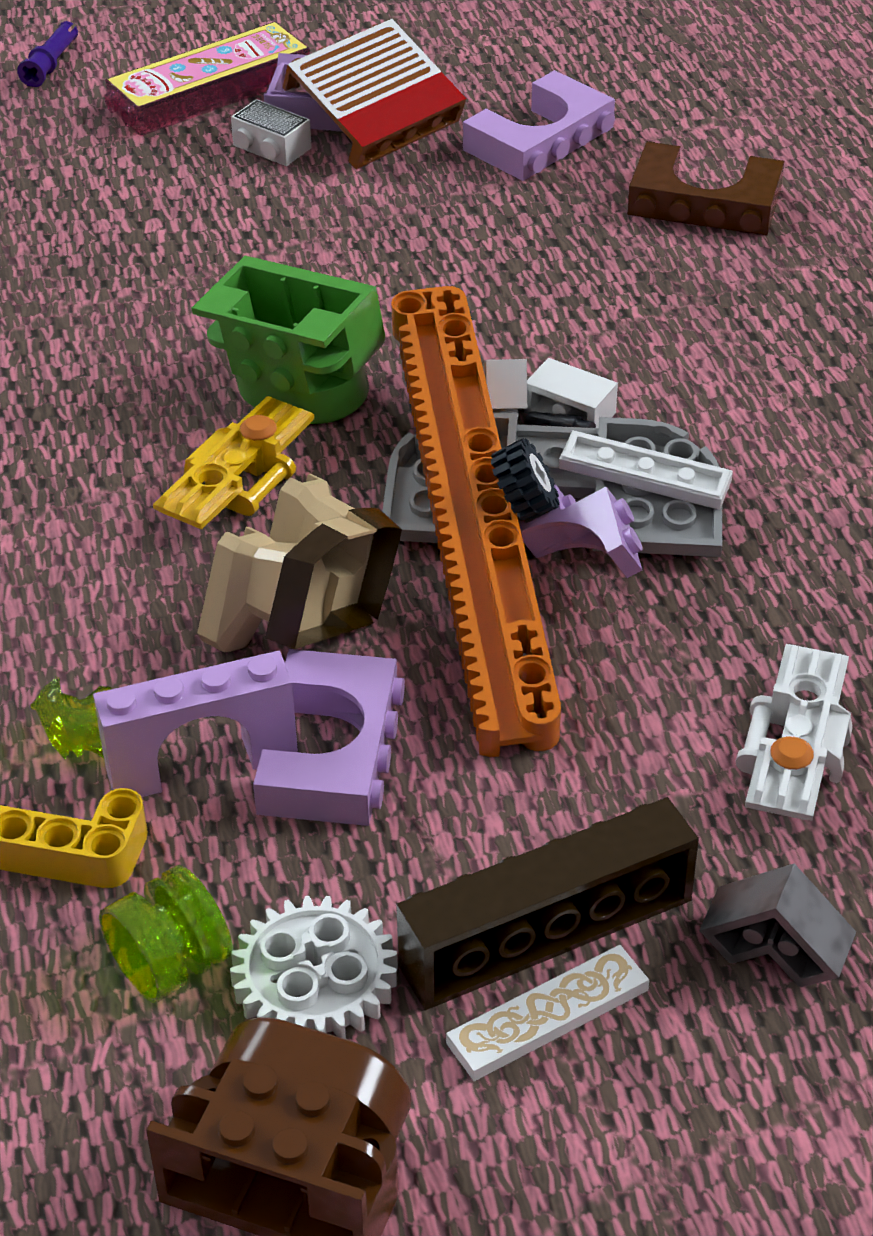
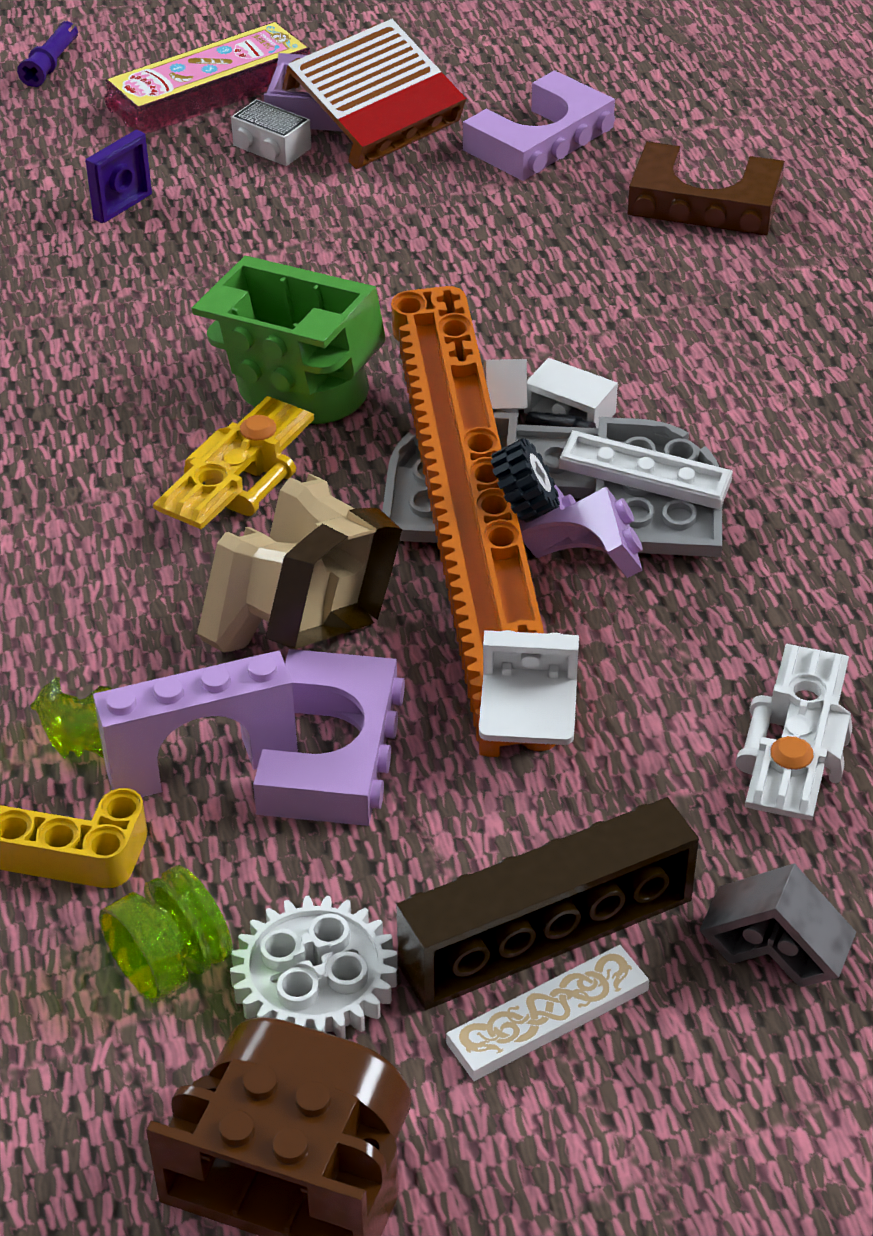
none -> dark purple tile [85,129,152,223]
none -> white bracket [479,630,579,745]

